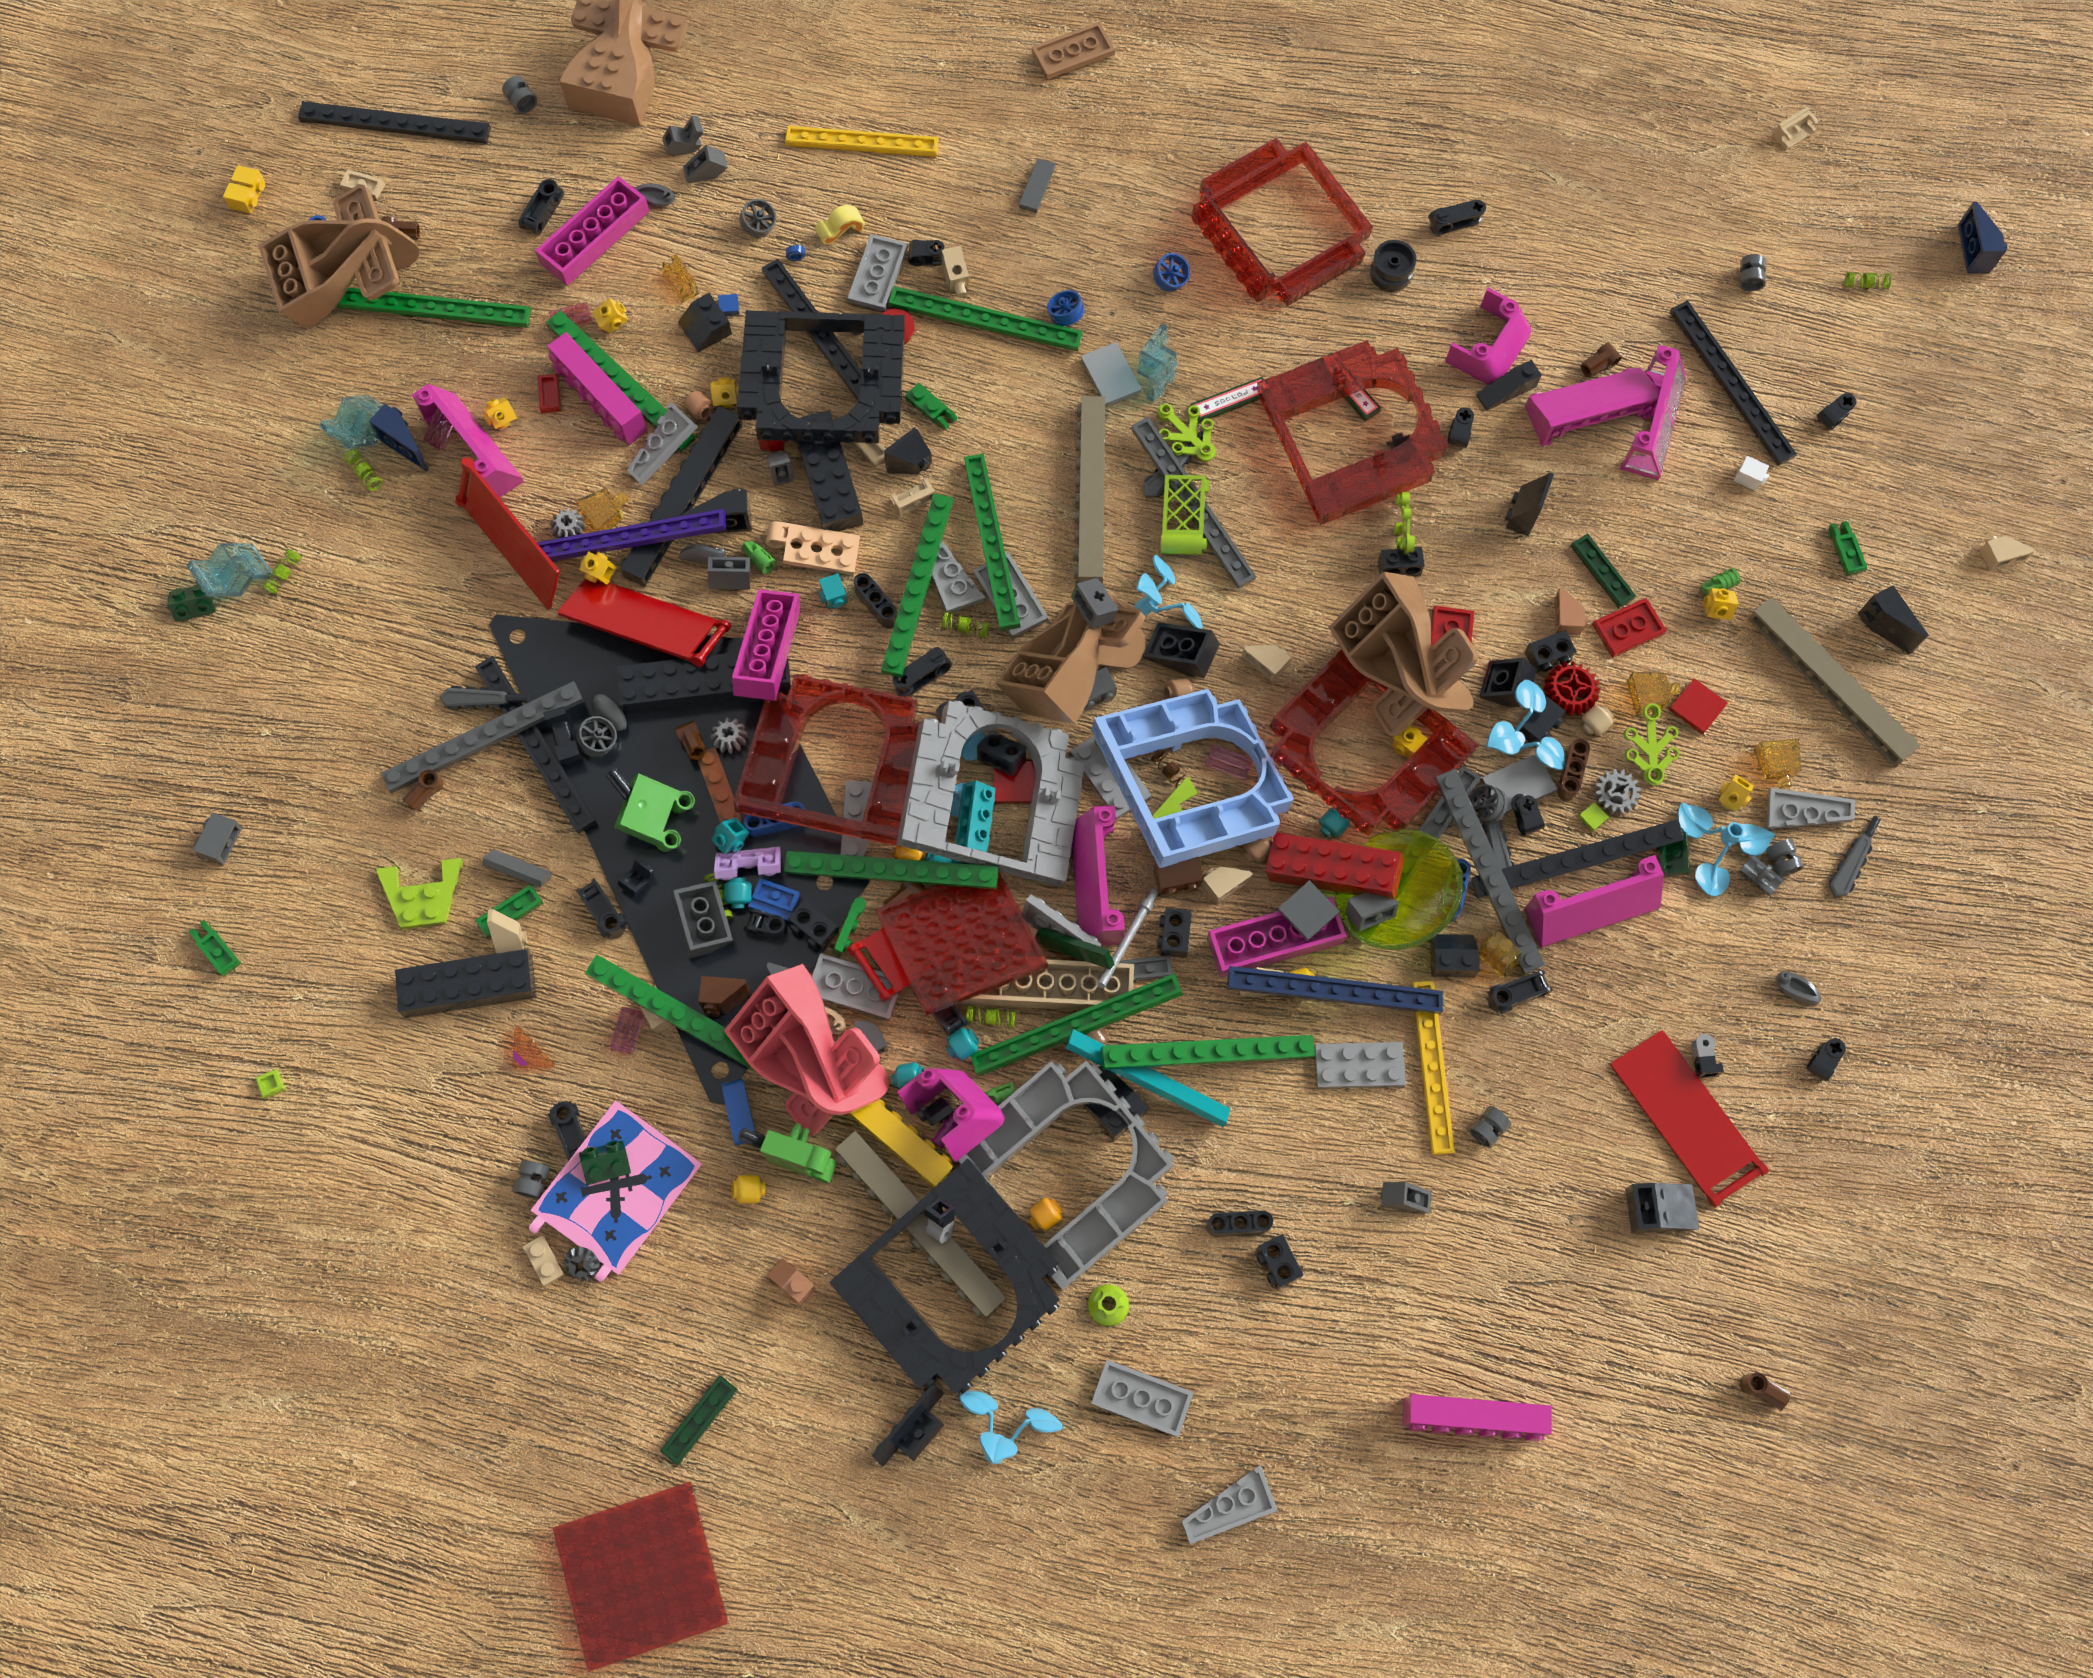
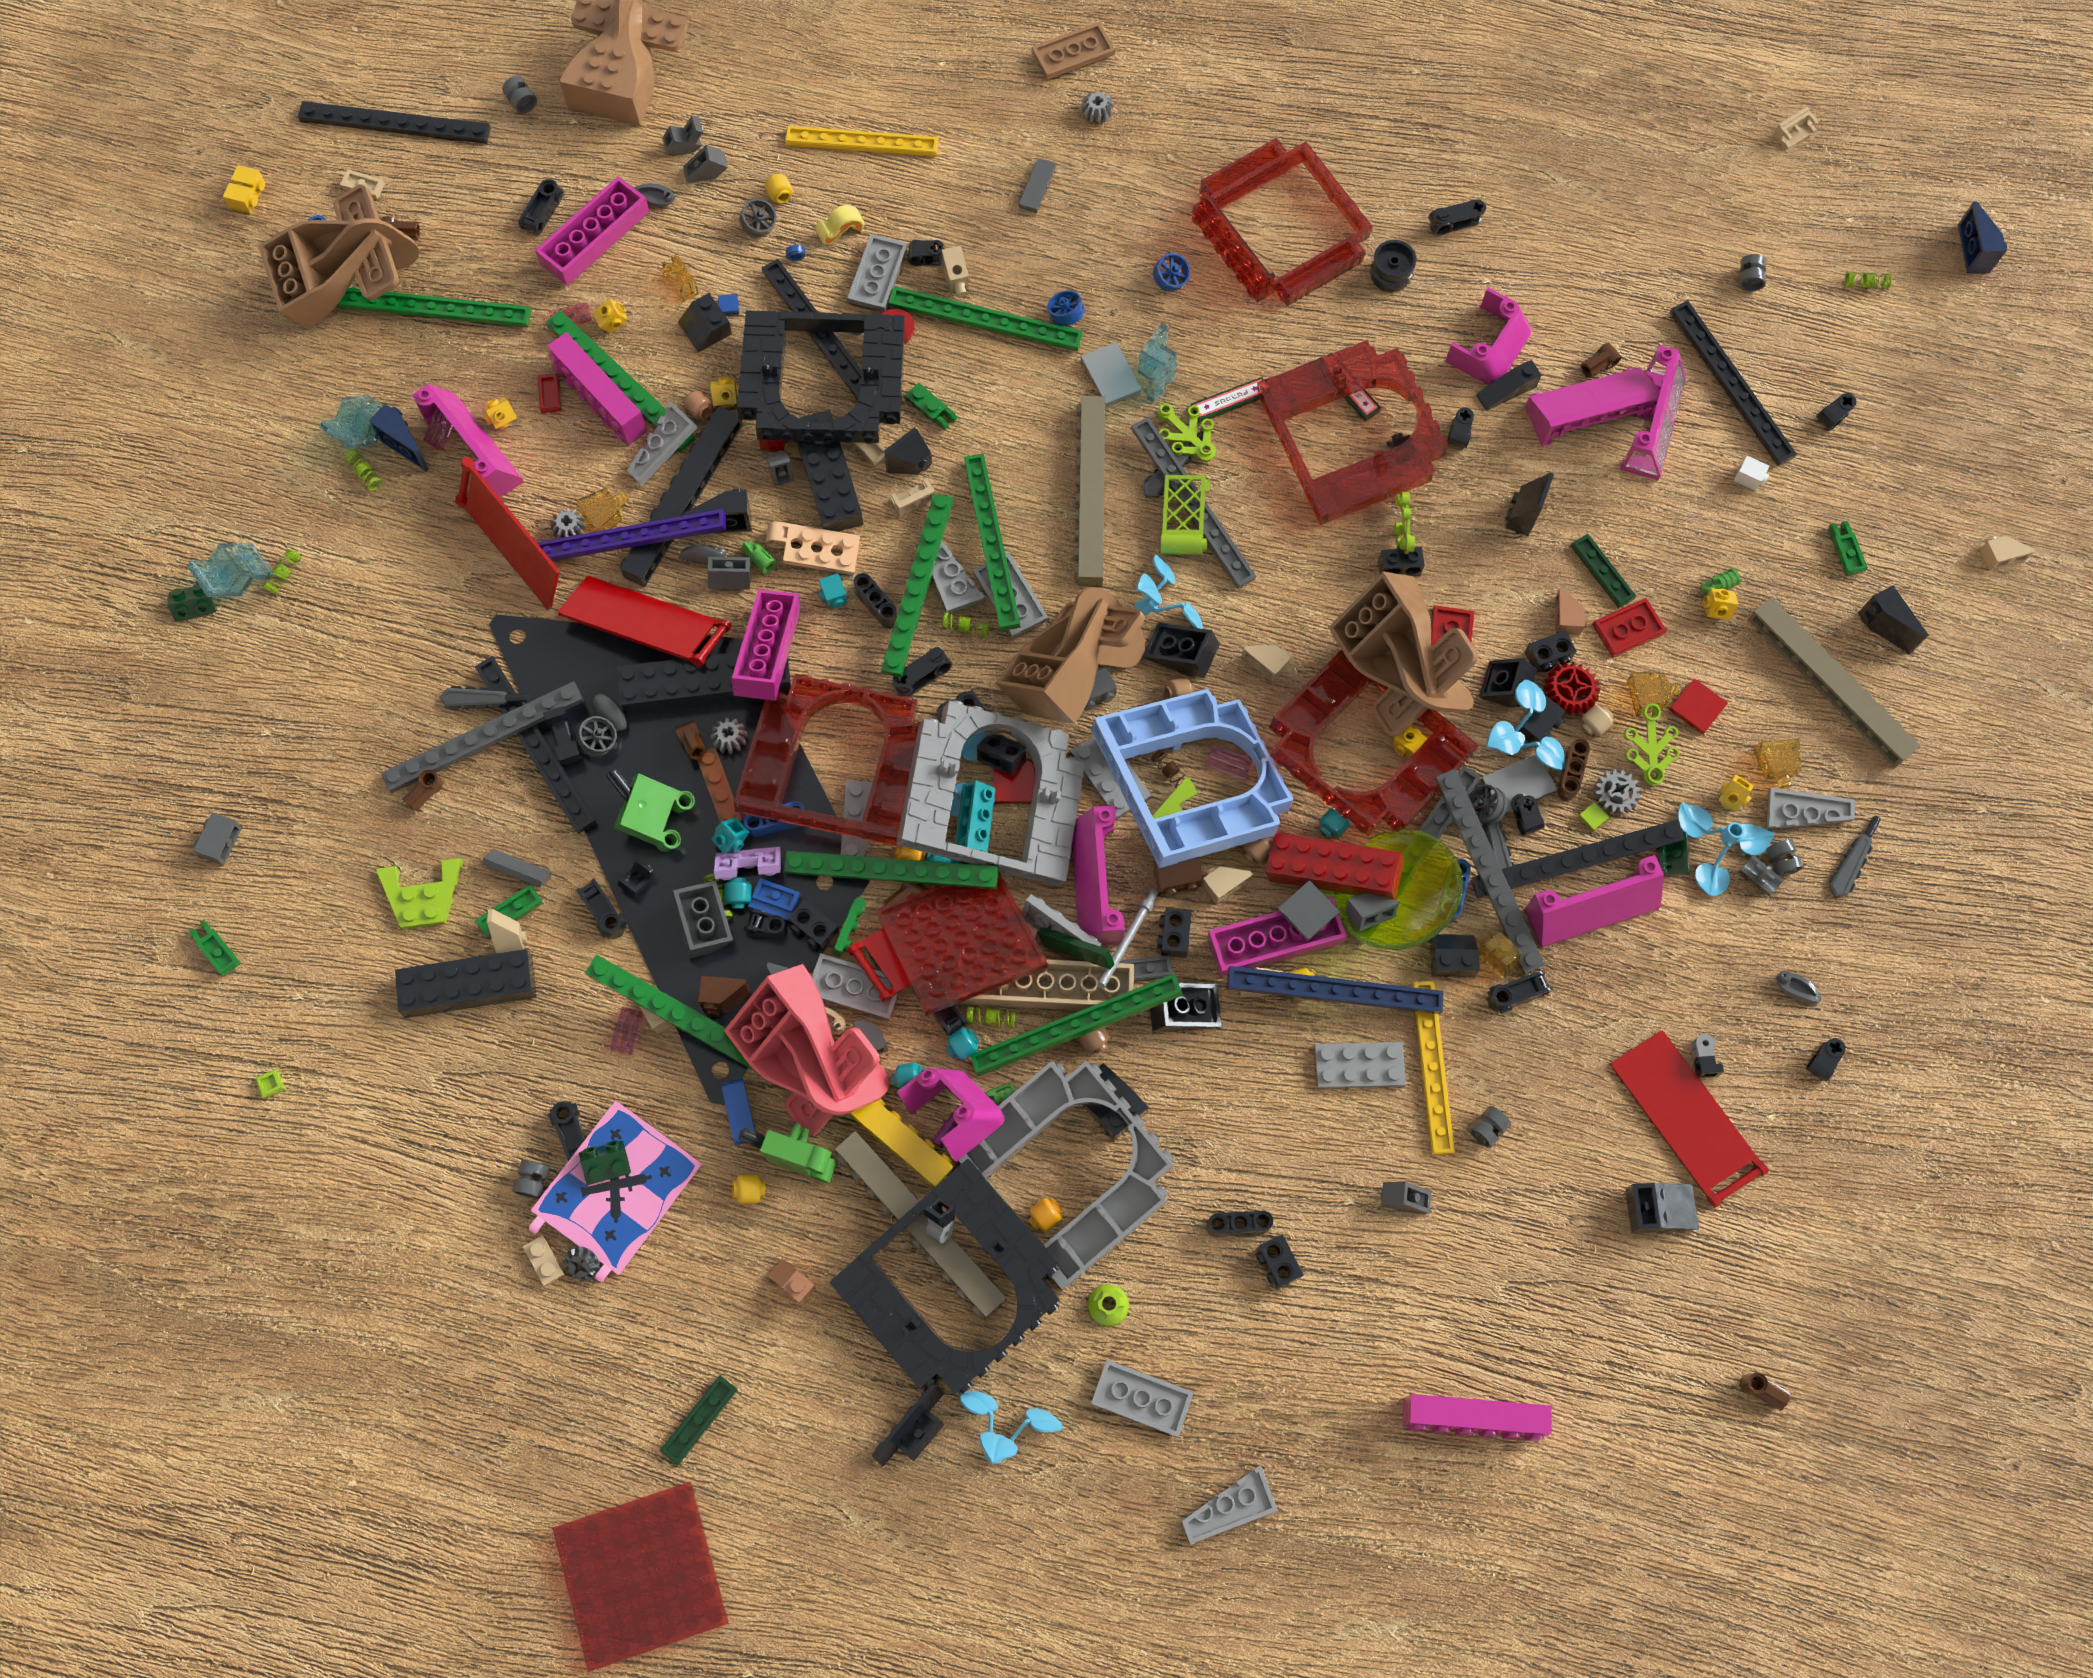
clear orange tile [512,1026,555,1068] -> none
yellow brick [579,552,617,585] -> none
black bracket [914,1097,953,1126] -> none
teal tile [1066,1029,1230,1128] -> none
dark grey brick [1071,578,1118,629] -> none
green plate [1100,1035,1316,1070] -> none
none -> yellow head [765,174,793,204]
none -> light grey gear [1081,90,1114,124]
none -> black slope [1150,983,1222,1032]

